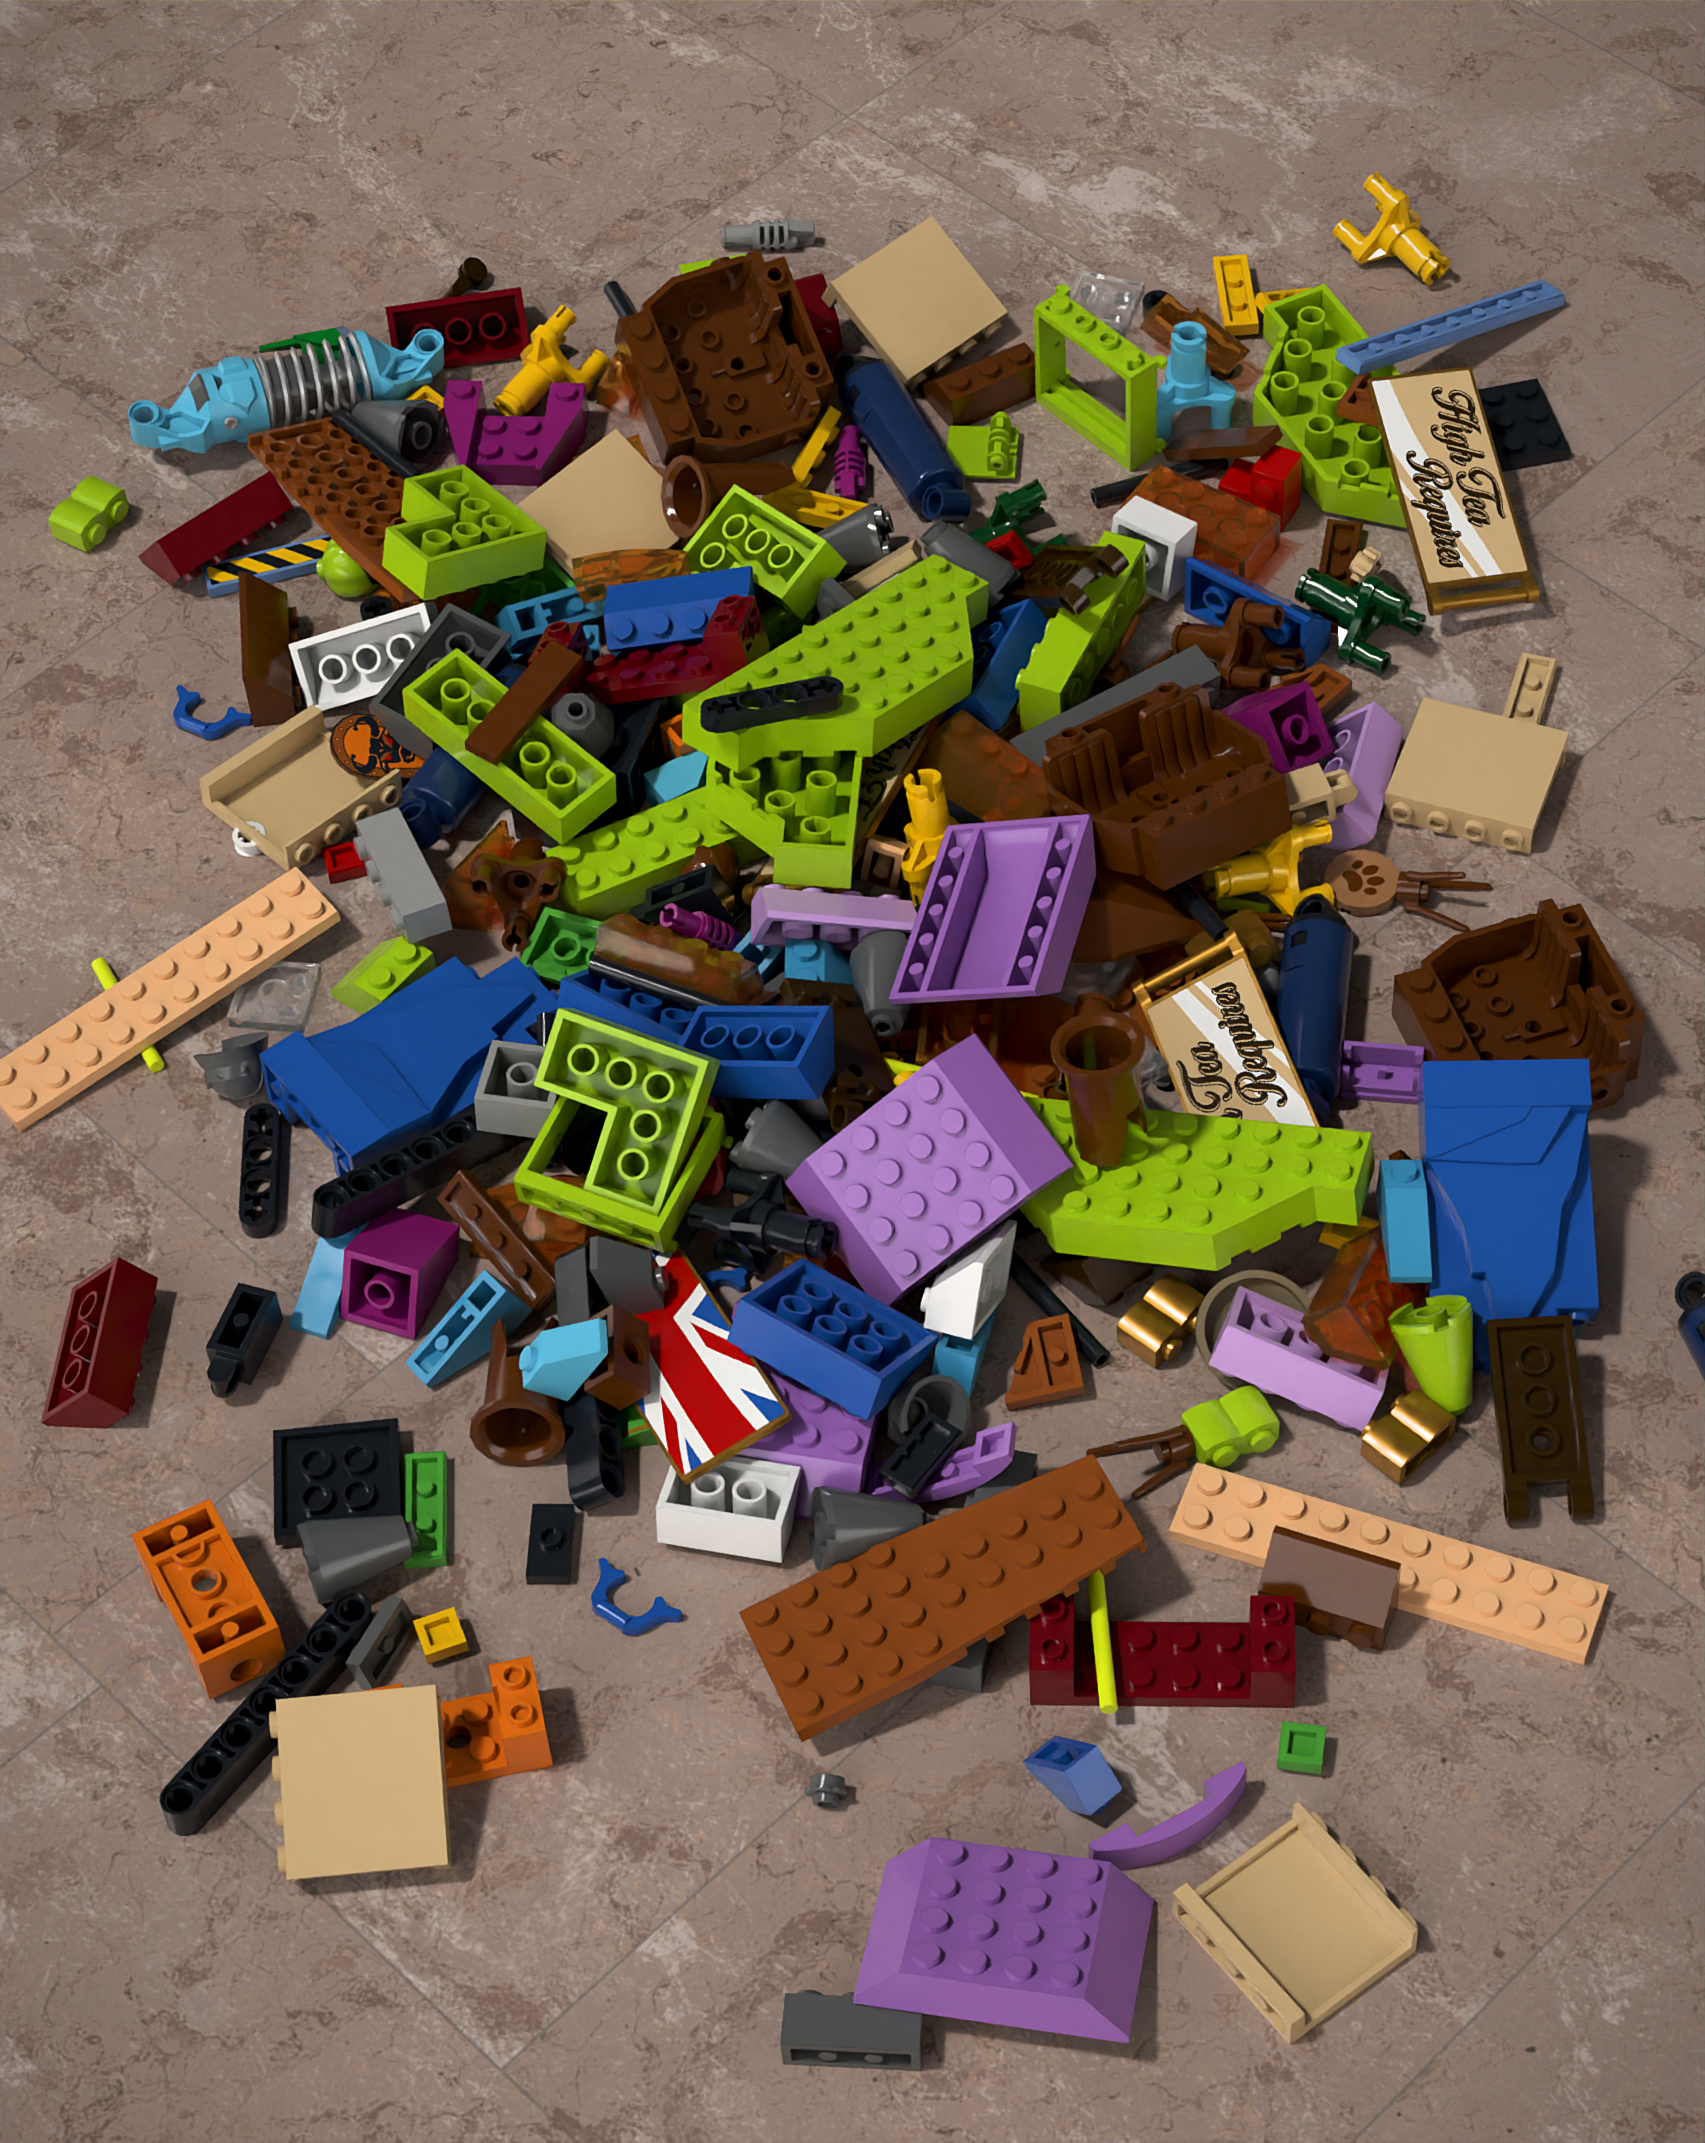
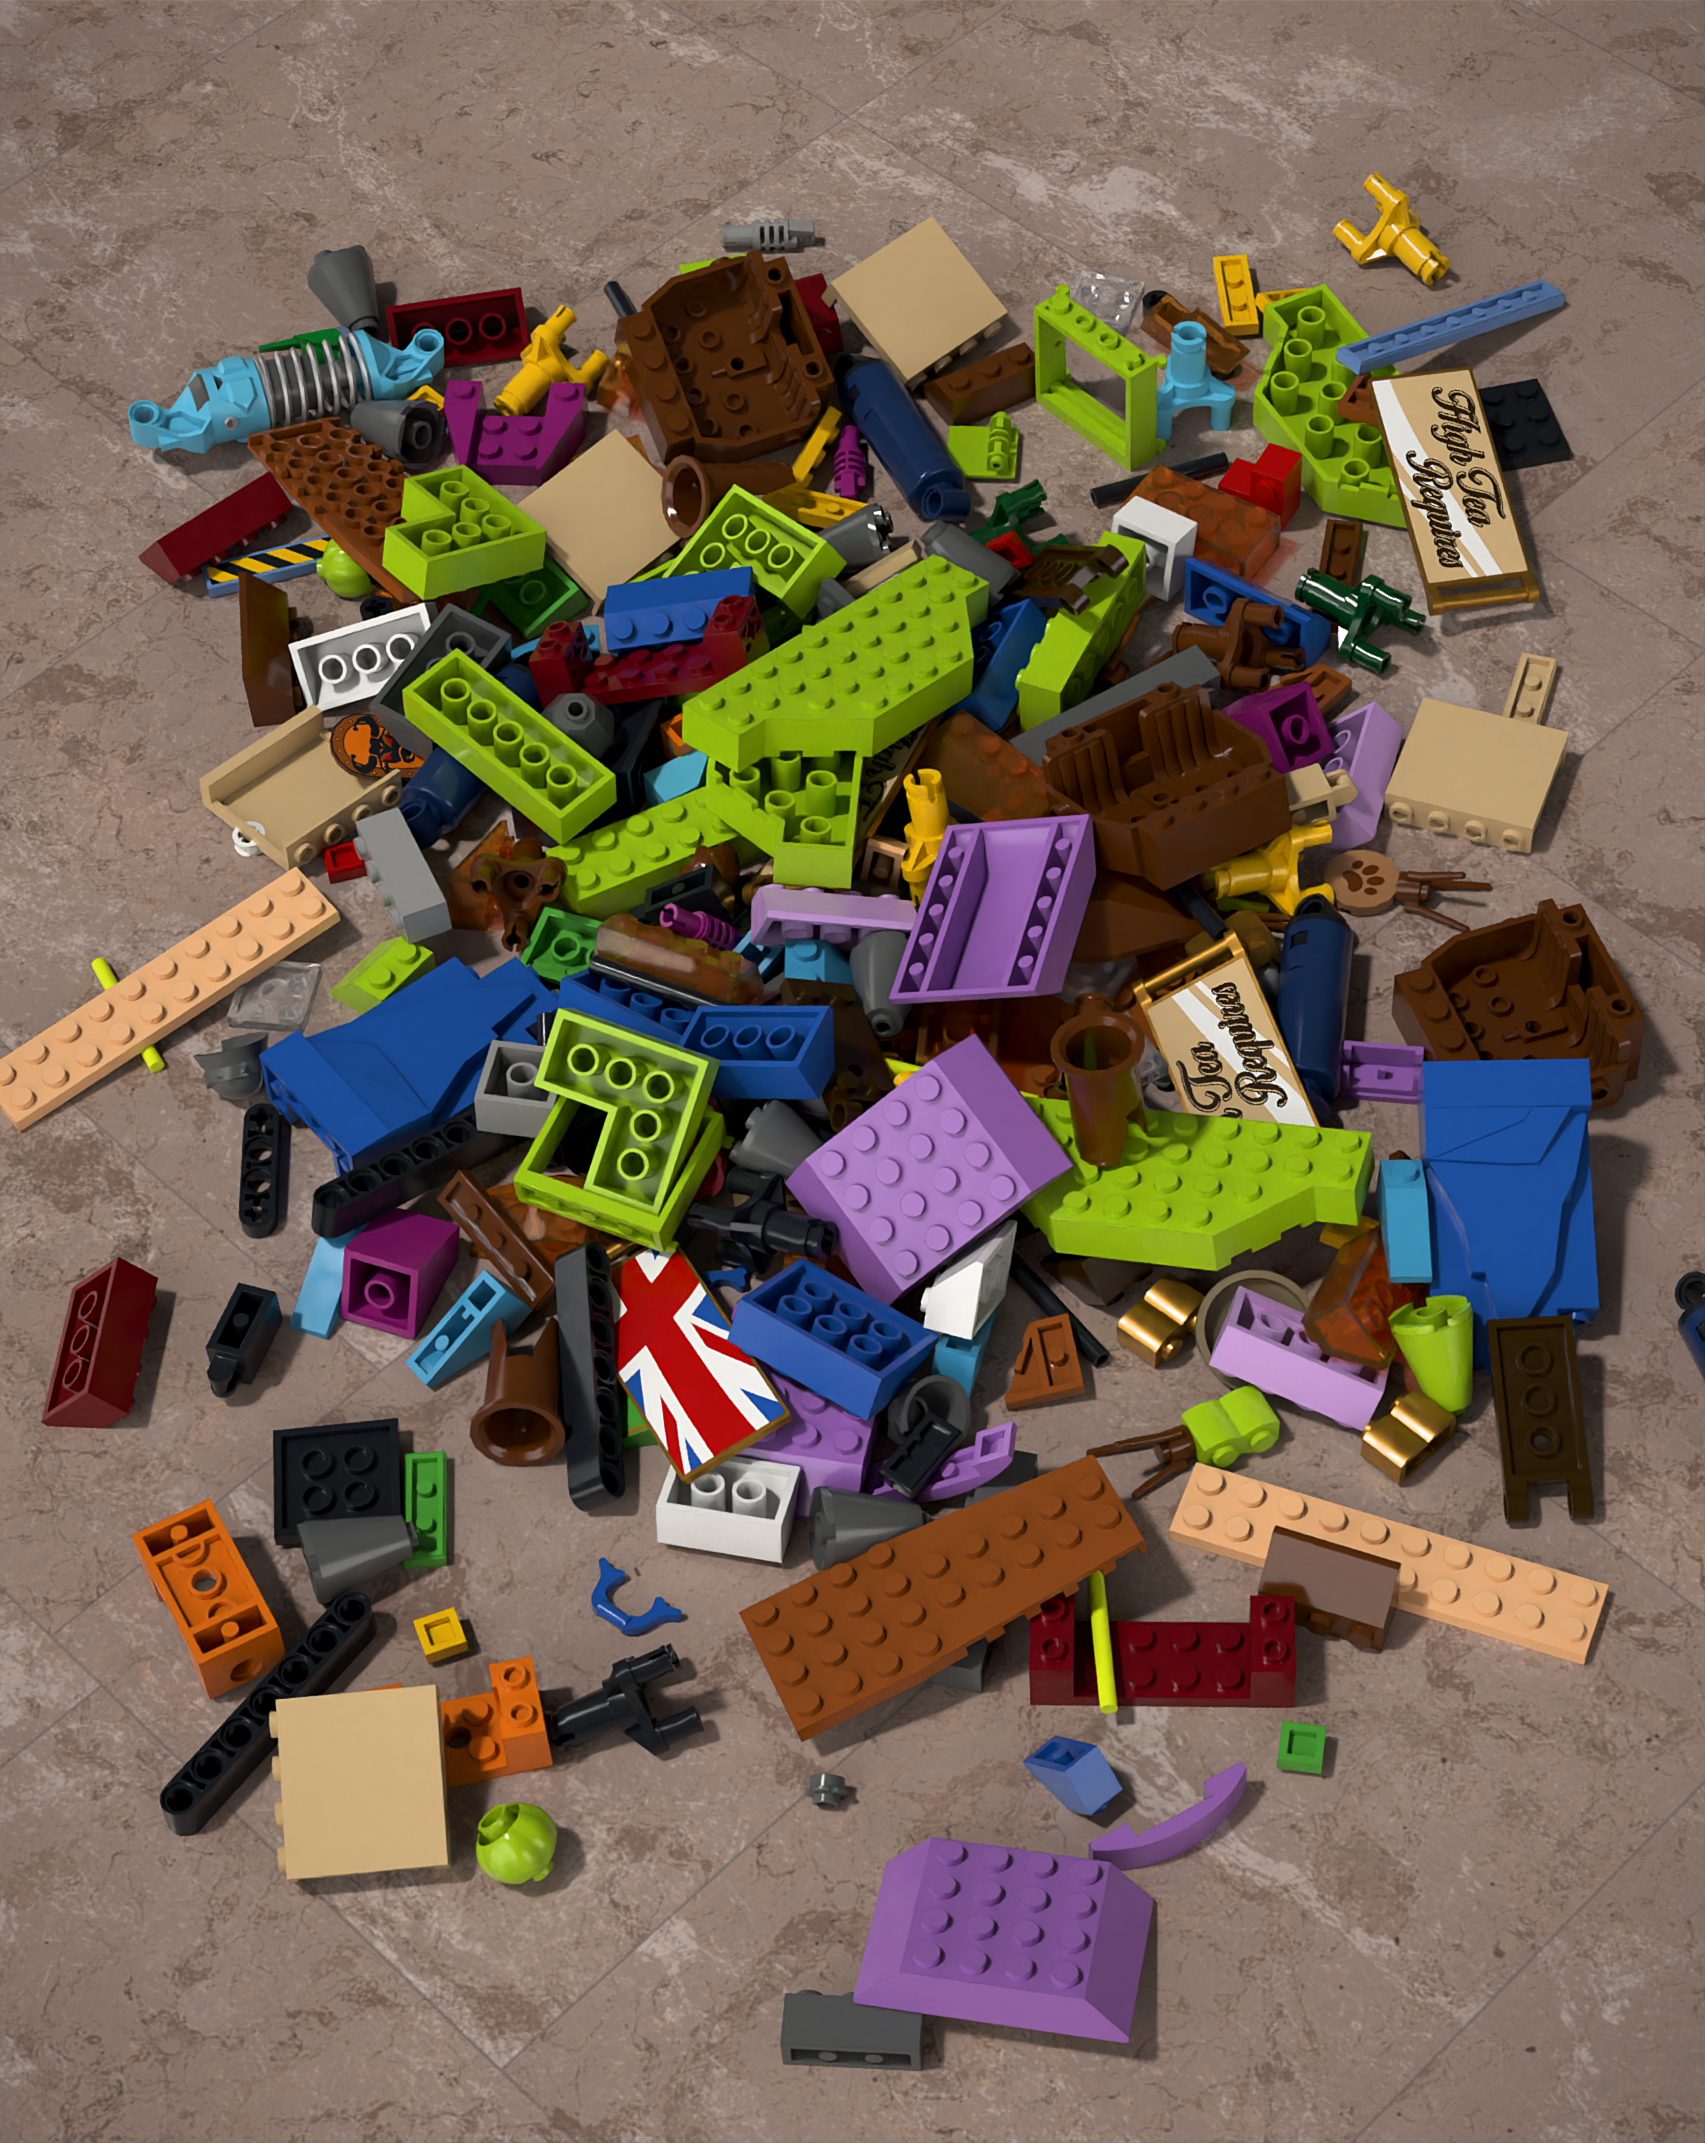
lime brick [48,475,129,552] -> none
blue helmet [173,685,253,740] -> none
black piece [332,408,423,481] -> none
dark grey plate [346,1595,415,1690] -> none
dark brown piece [441,257,488,299] -> none
reddish brown tile [465,640,583,766] -> none
dark azure slope [493,578,607,650] -> none
medium azure slope [519,1318,608,1401] -> none
black plate [526,1504,576,1584] -> none
clear orange slope [572,549,691,604] -> none
reddish brown brick [584,1304,650,1410] -> none
dark grey slope [590,1236,670,1315] -> none
black beam [700,676,844,733] -> none
reddish brown tile [1162,425,1283,462] -> none
tan panel [1172,1802,1418,2045] -> none
tan plate [1349,546,1386,586] -> none
none -> dark grey cone [307,245,379,337]
none -> lime plant [476,1803,557,1884]
none -> black wheel [544,1643,705,1756]

